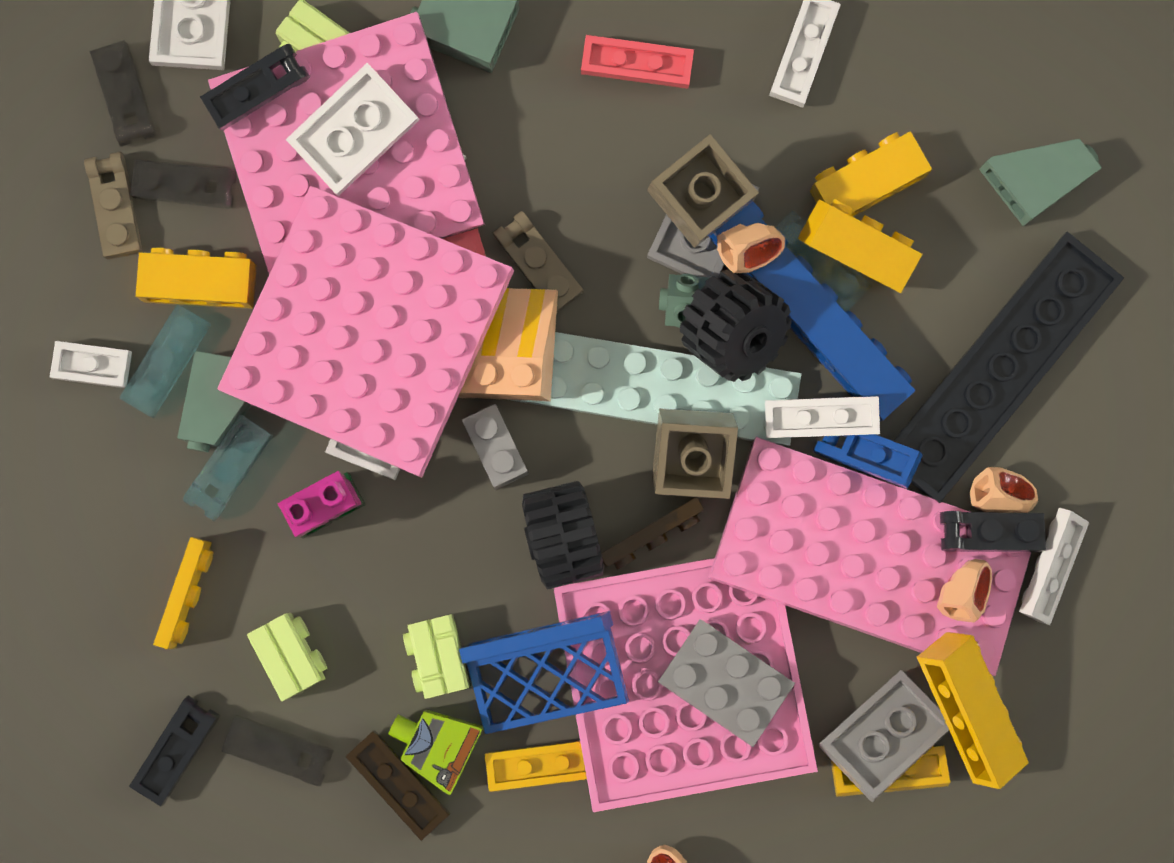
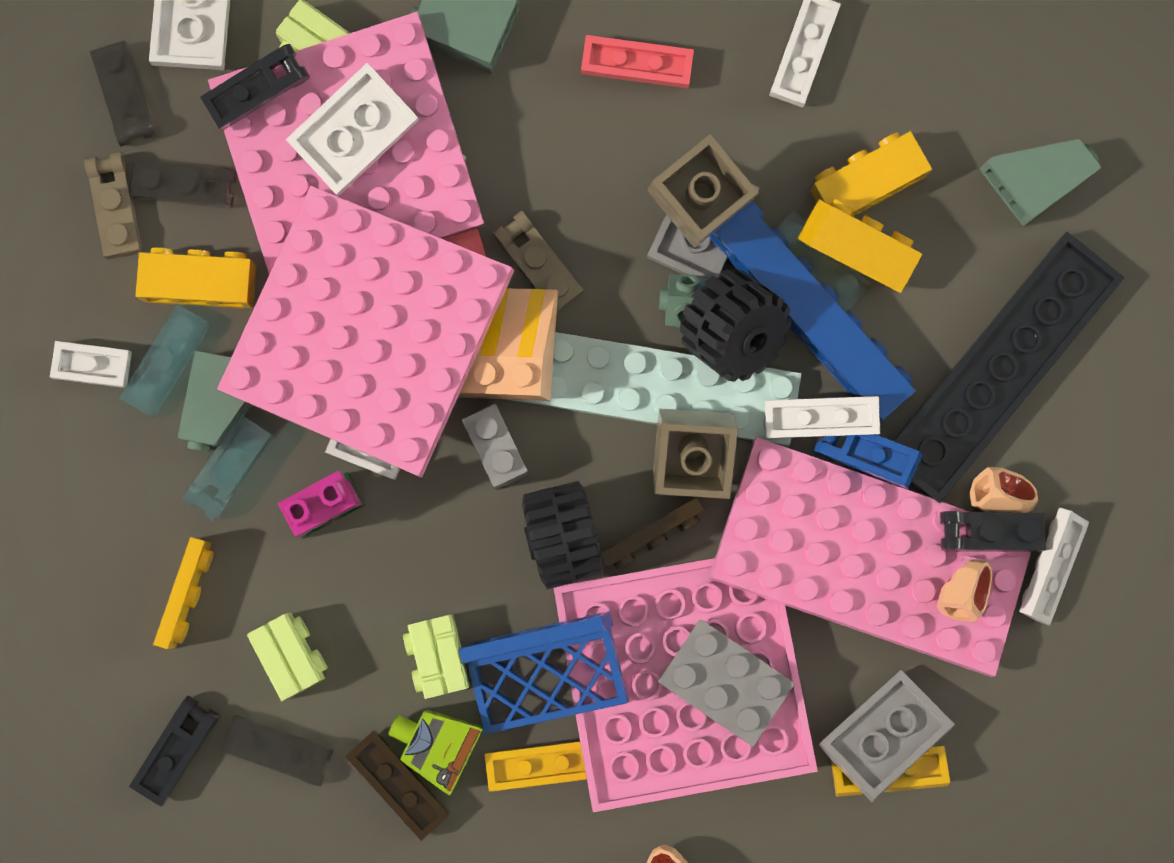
light nougat rock [717,223,785,273] -> none
yellow brick [917,632,1029,789] -> none

